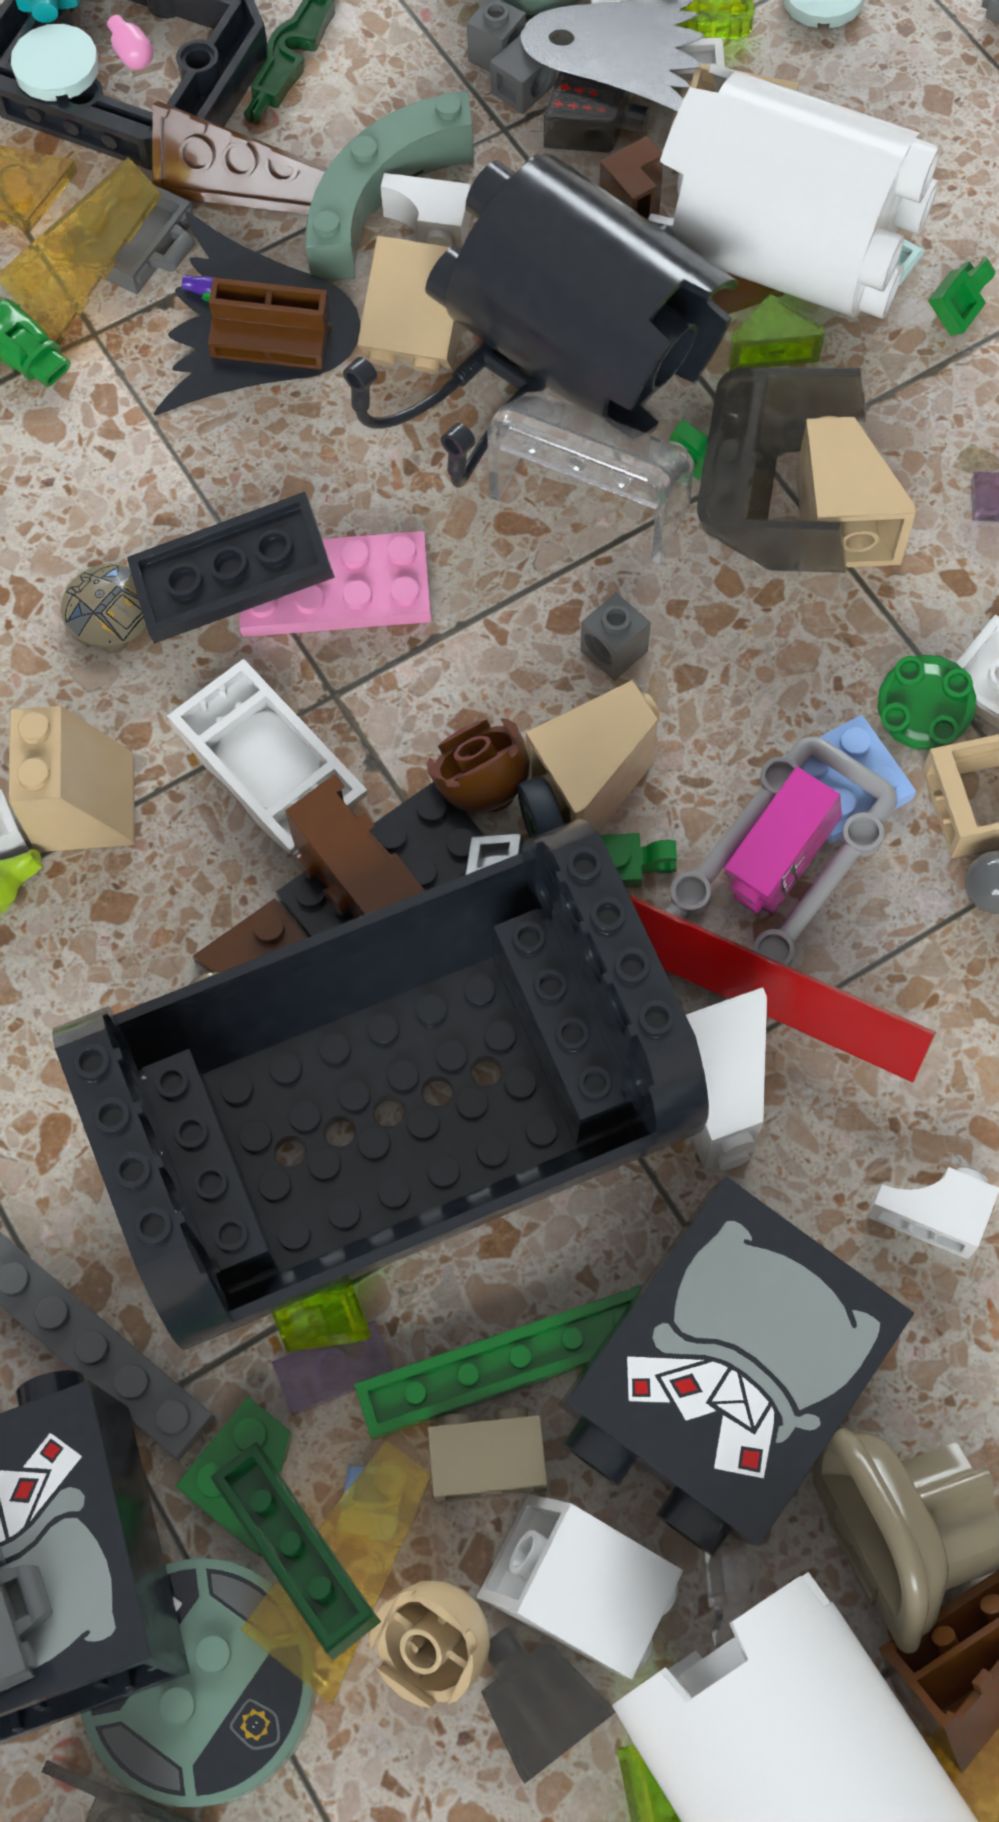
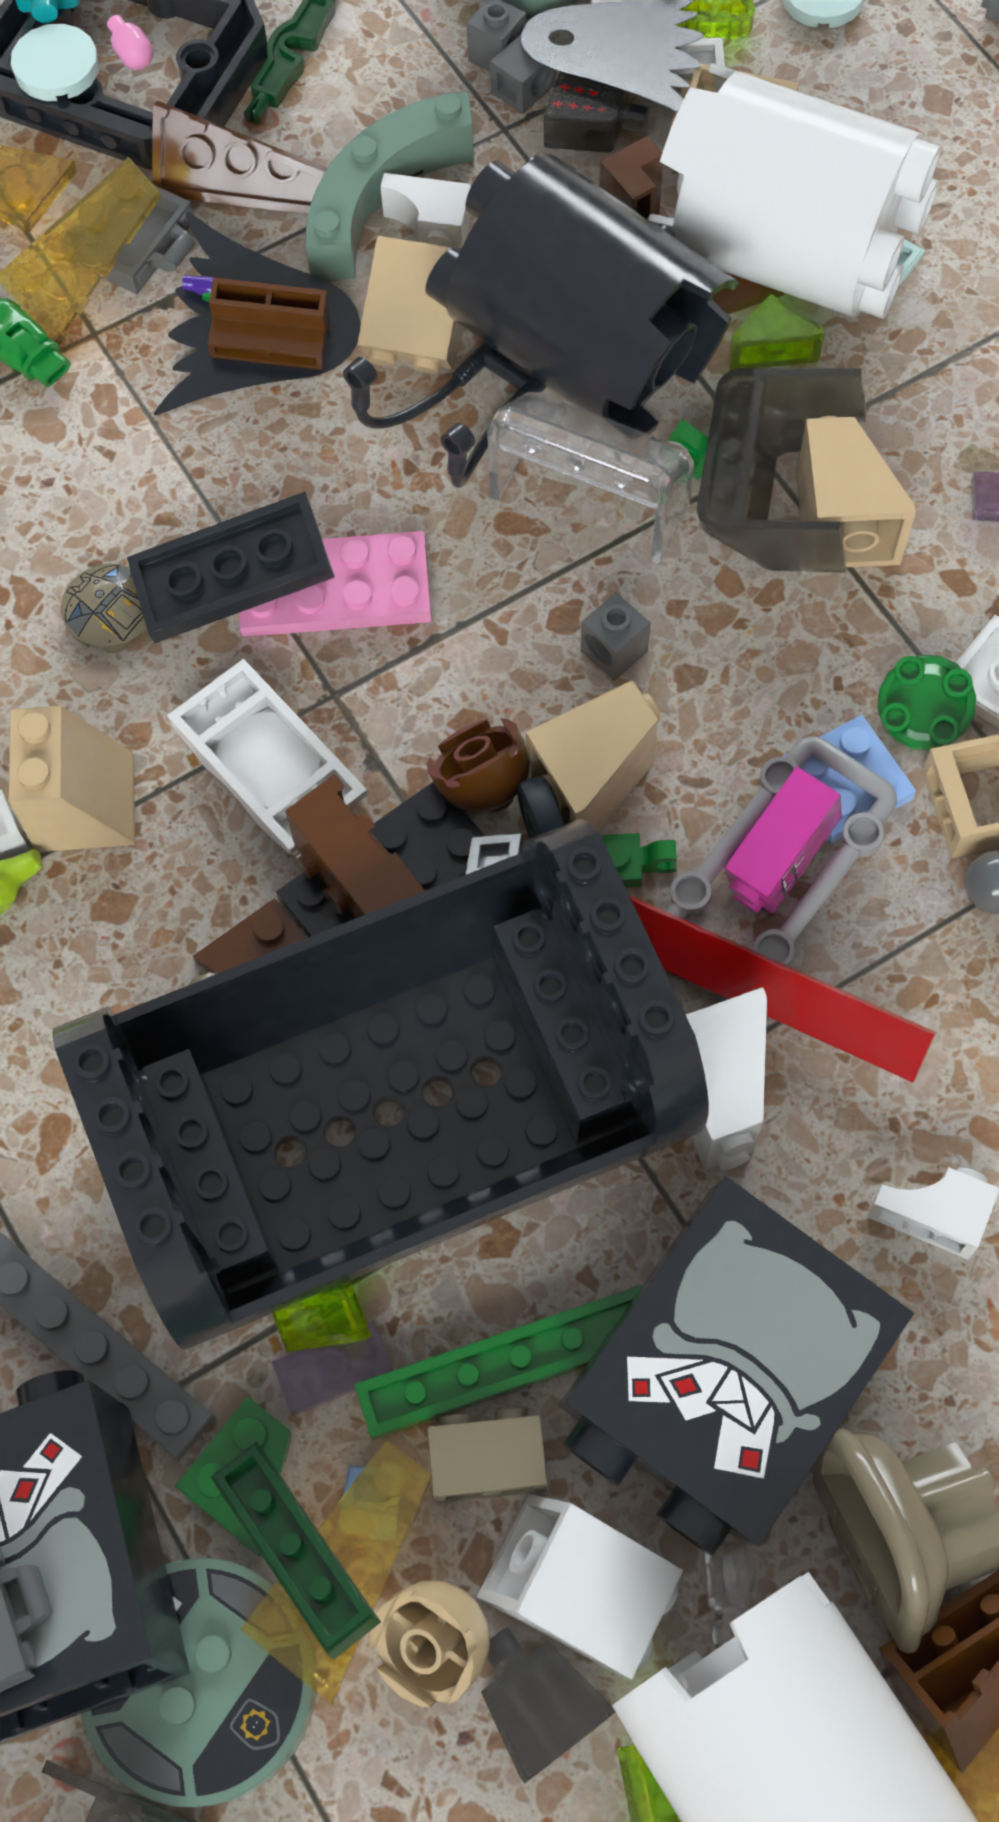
green plate [928,257,996,336] -> none

